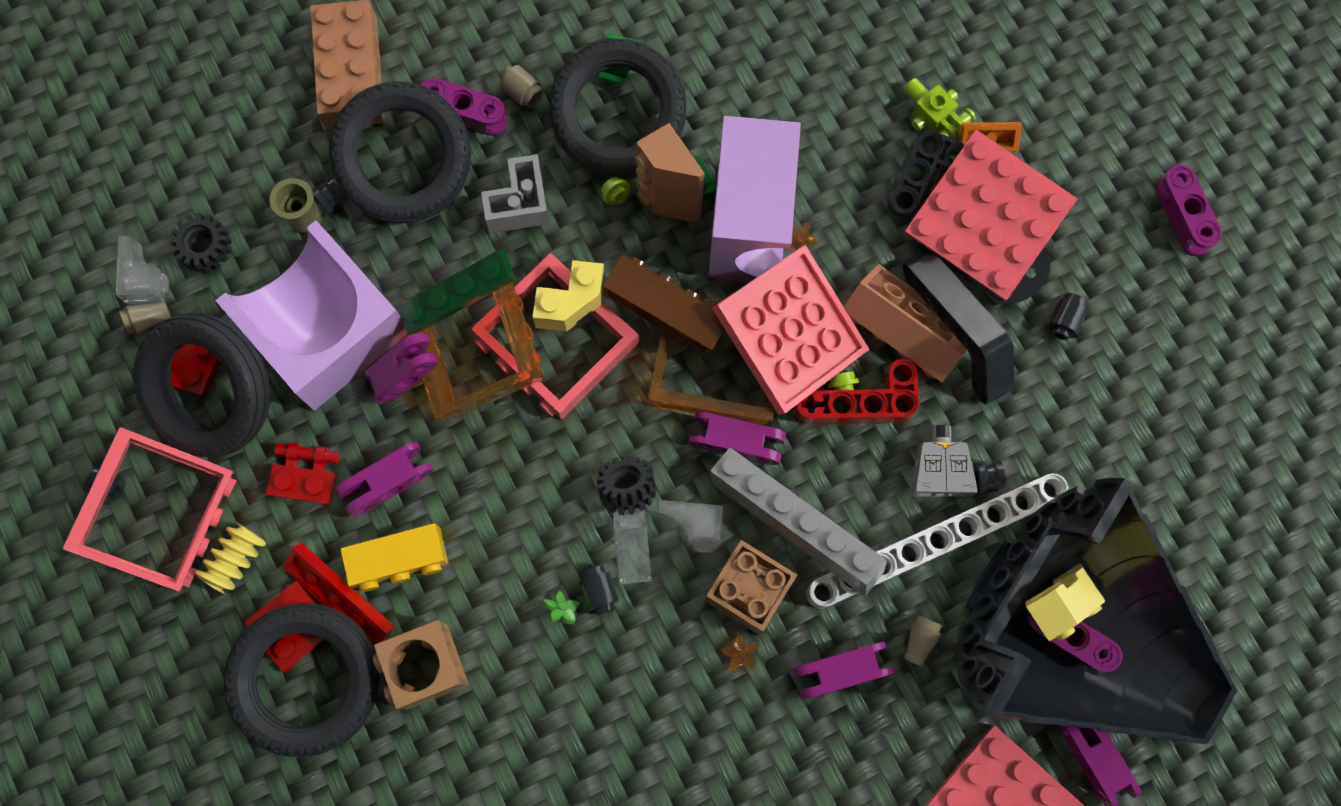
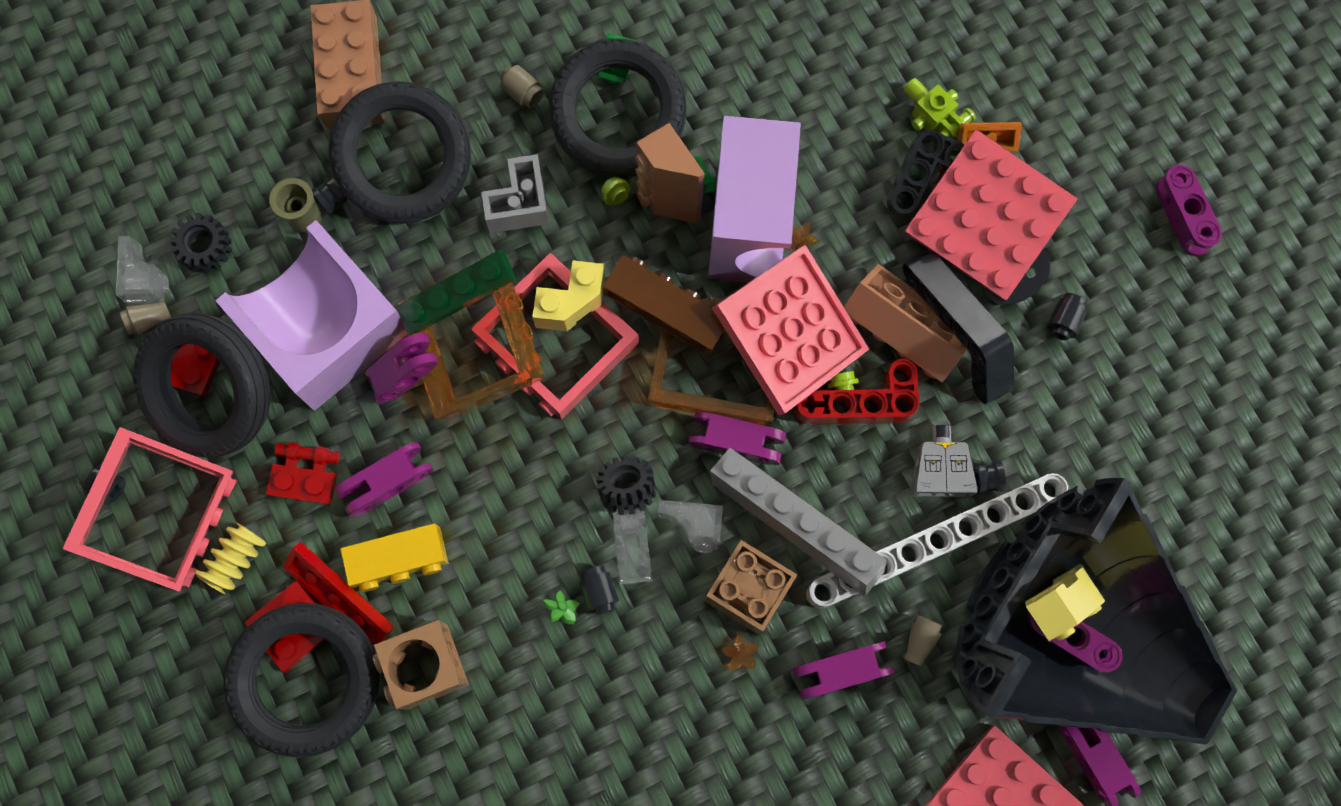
magenta piece [421,78,507,136] -> none

